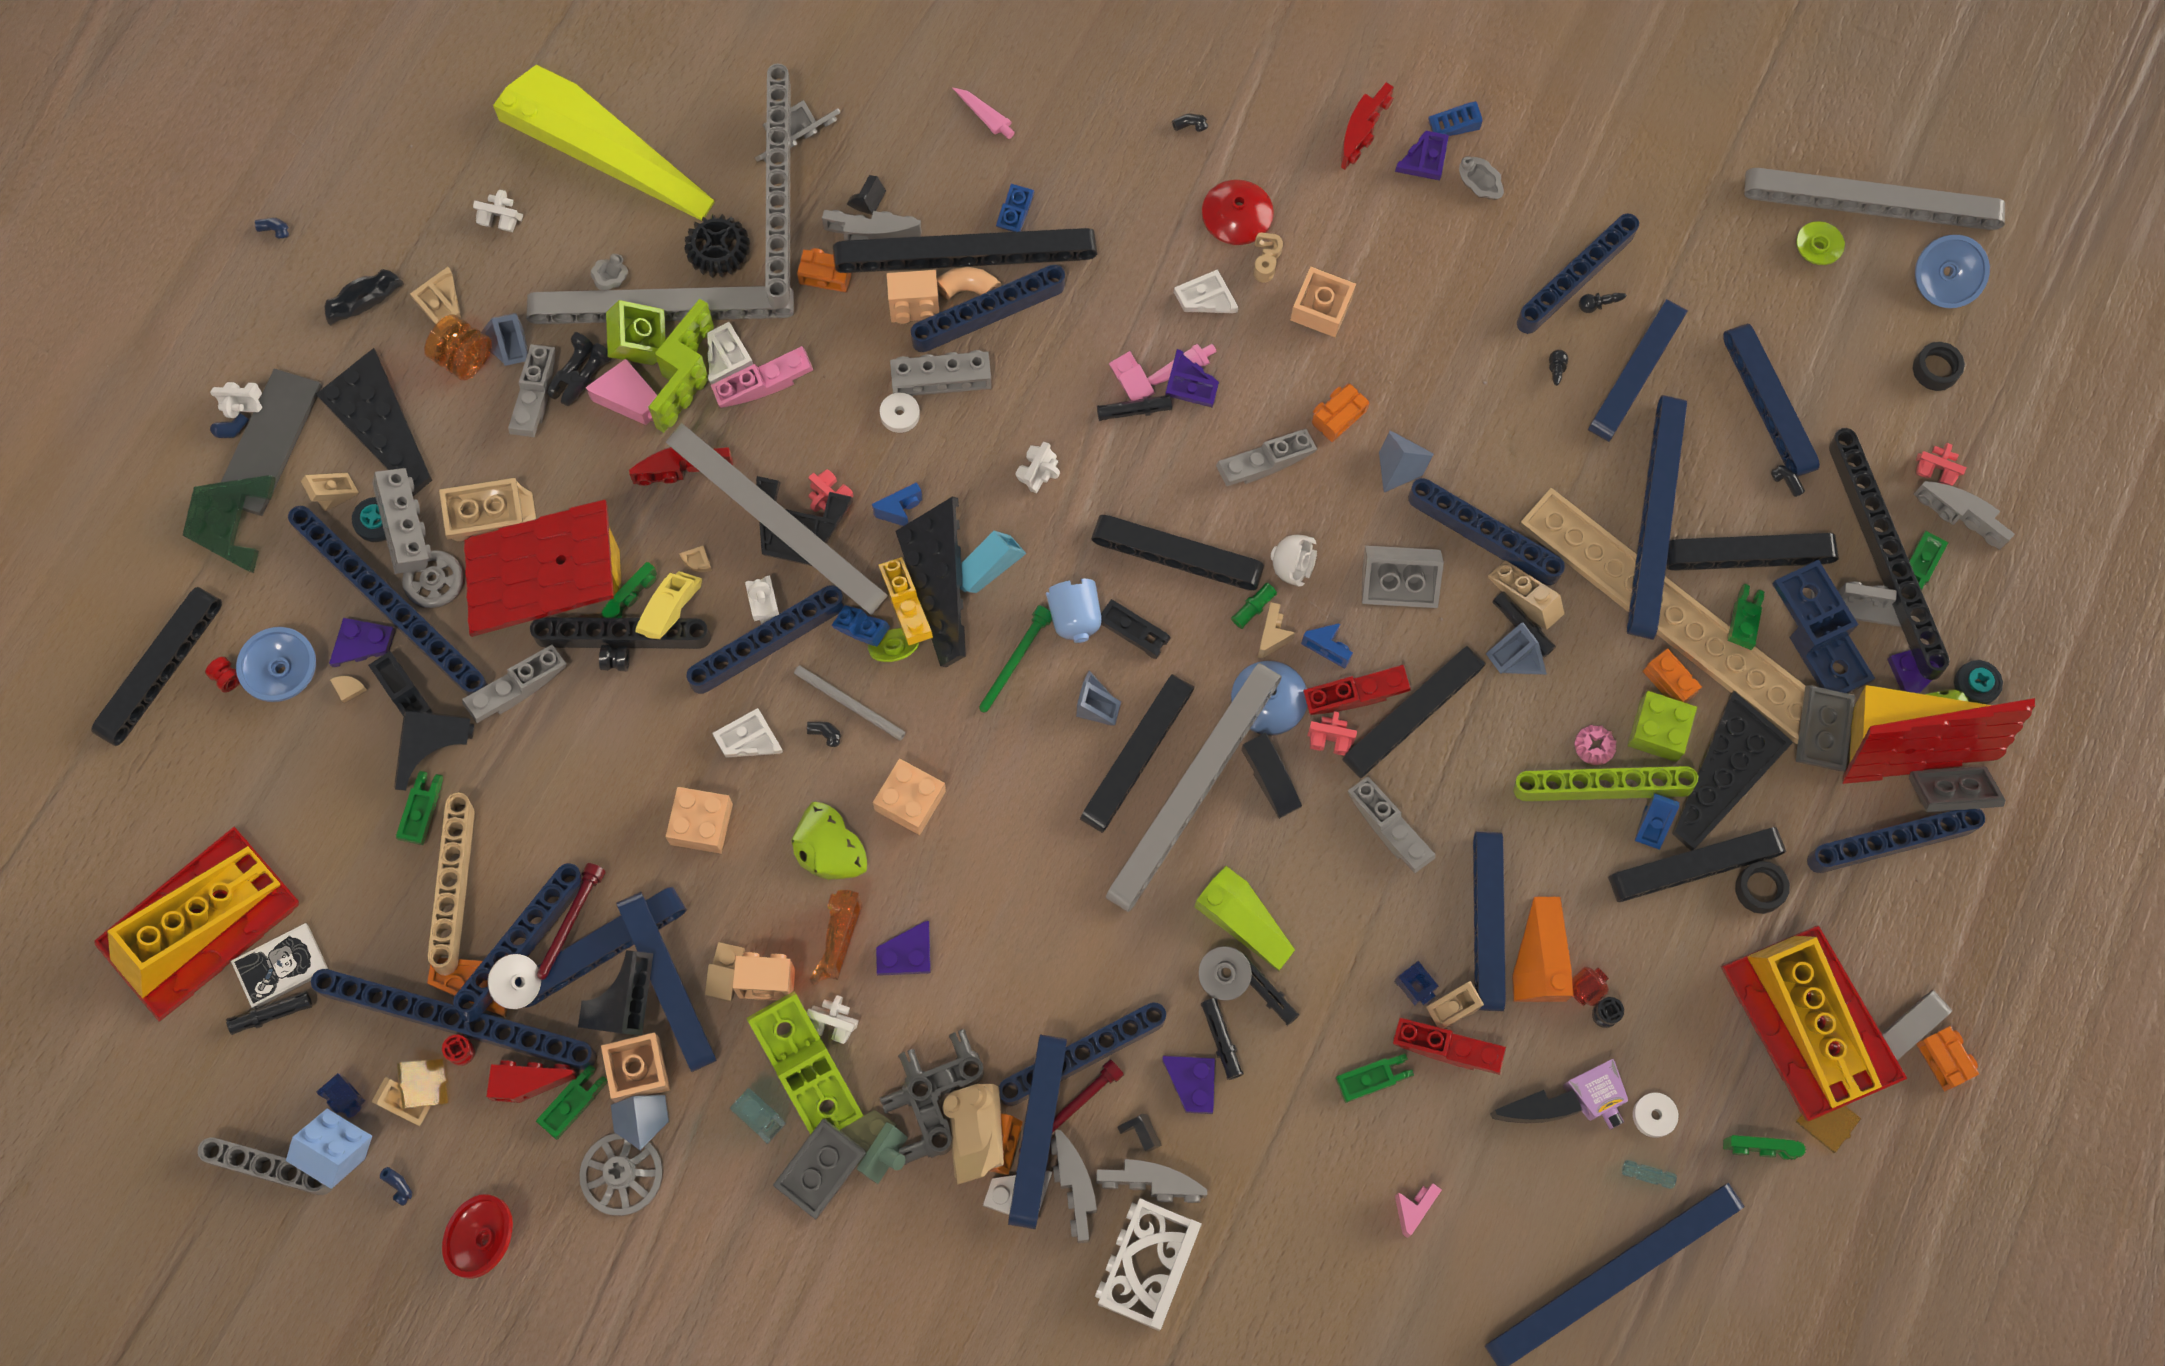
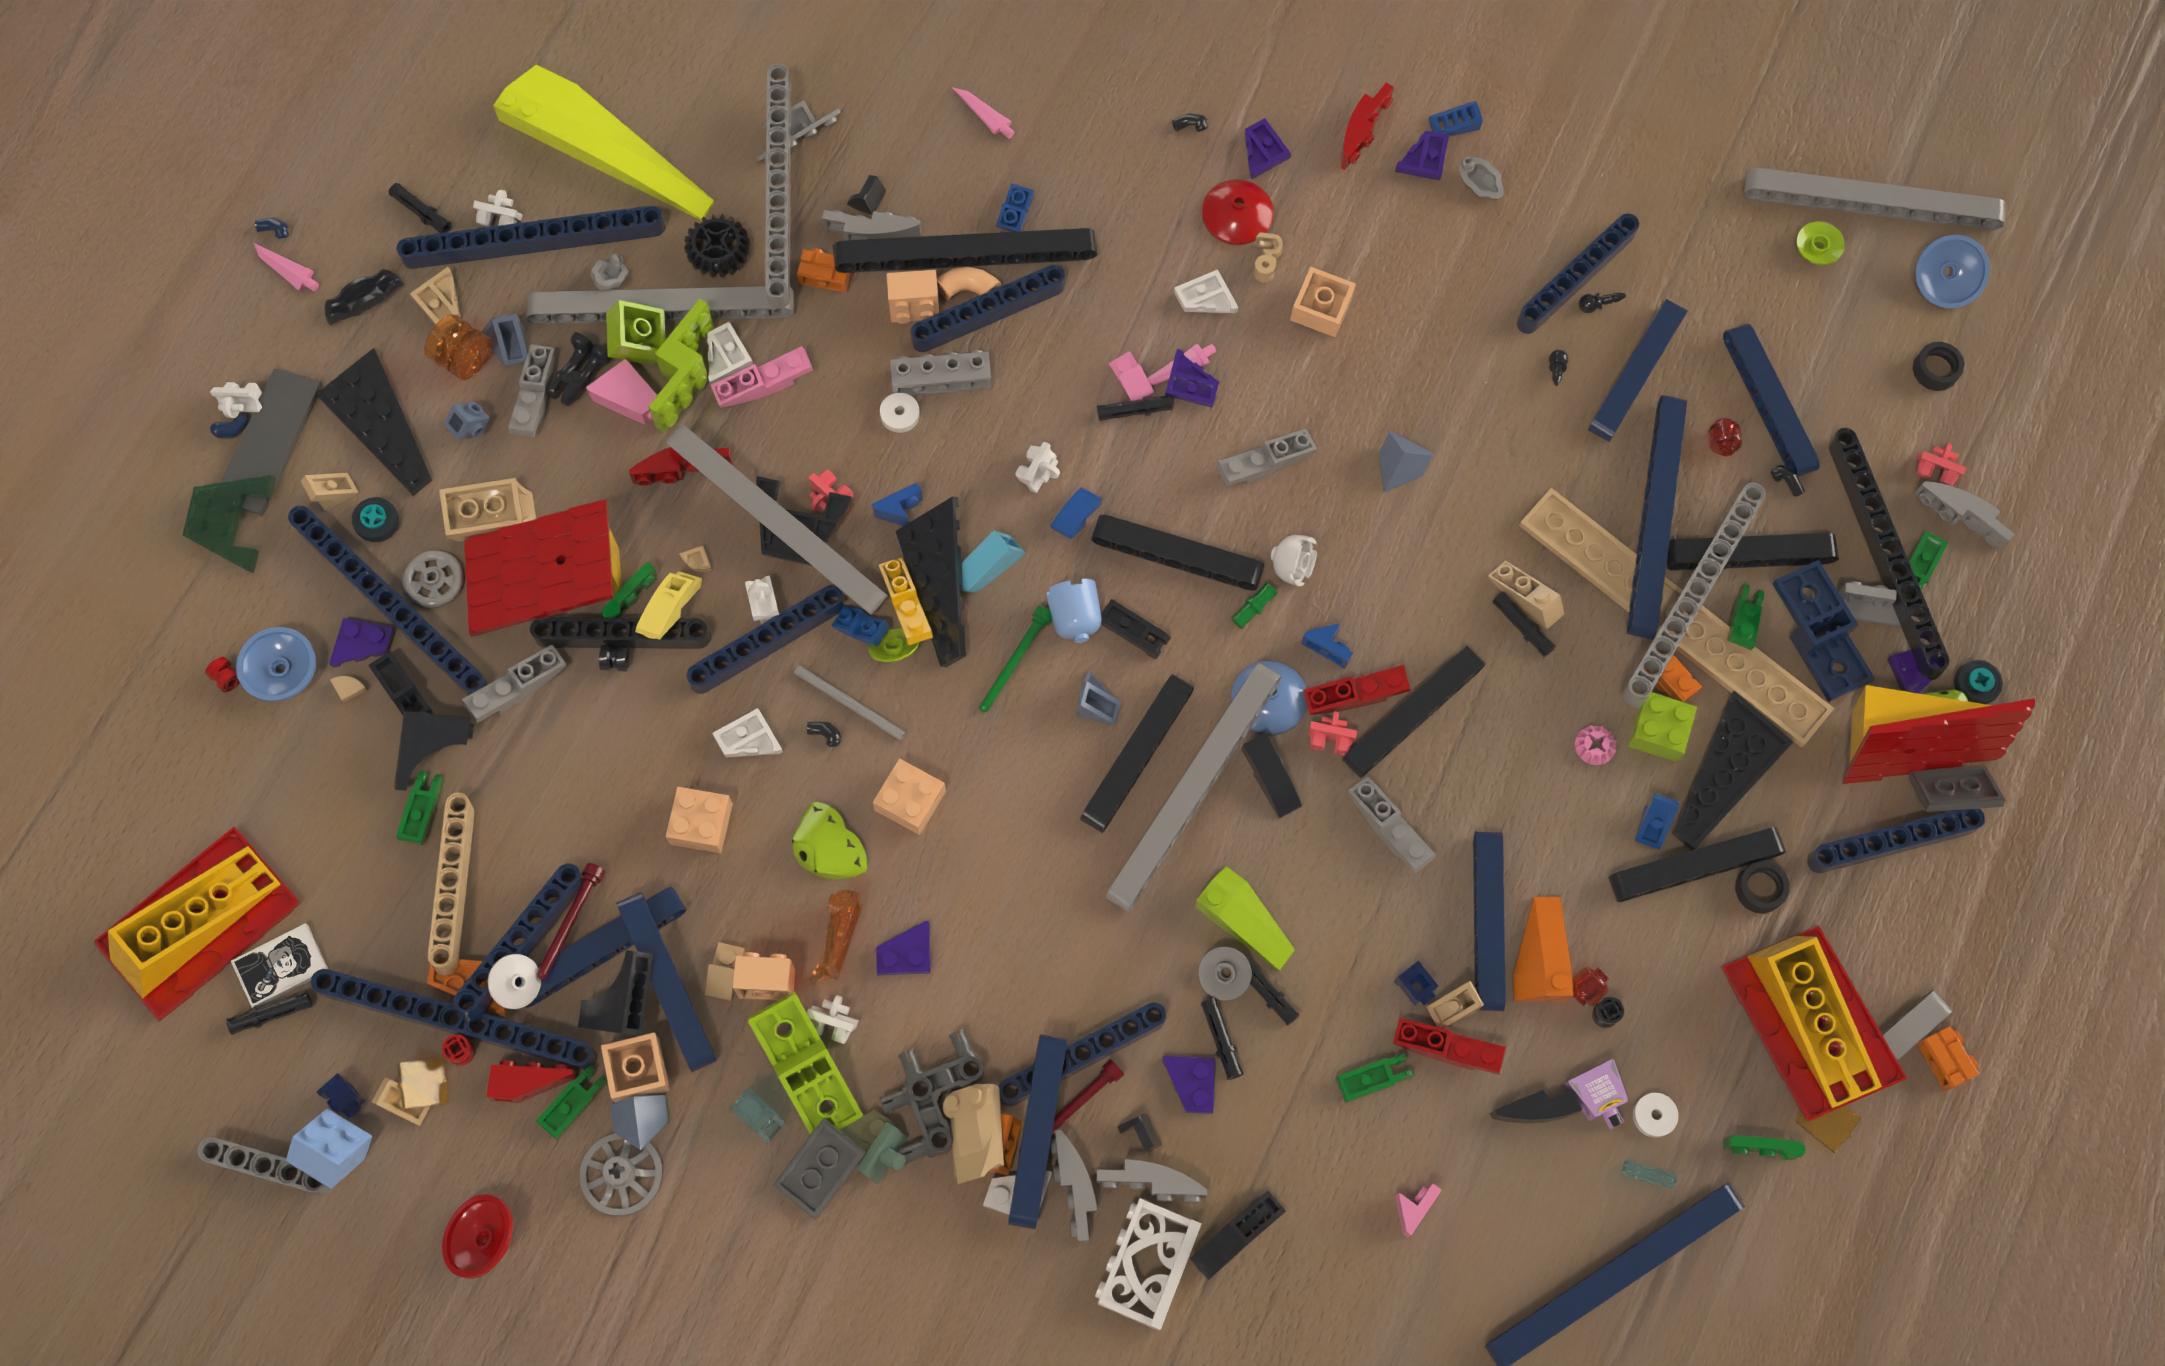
black beam [91,587,222,746] -> none
light grey brick [372,468,431,574] -> none
dark blue arm [380,1167,412,1206] -> none
tan slope [1258,602,1295,658] -> none
orange brick [1312,383,1369,442] -> none
light grey slope [1362,546,1444,608] -> none
dark blue beam [1408,478,1565,585] -> none
sand blue slope [1486,623,1547,675] -> none
lime beam [1513,766,1698,801] -> none
dark grey tile [1796,685,1855,772] -> none
none -> bright pink bar [254,243,319,292]
none -> black pin [389,183,452,233]
none -> dark blue beam [396,206,665,269]
none -> sand blue brick [443,401,490,440]
none -> blue slope [1051,487,1101,539]
none -> black arch [1190,1190,1286,1280]
none -> dark purple wing [1244,118,1291,179]
none -> light grey beam [1623,483,1766,708]
none -> clear red head [1708,418,1742,456]

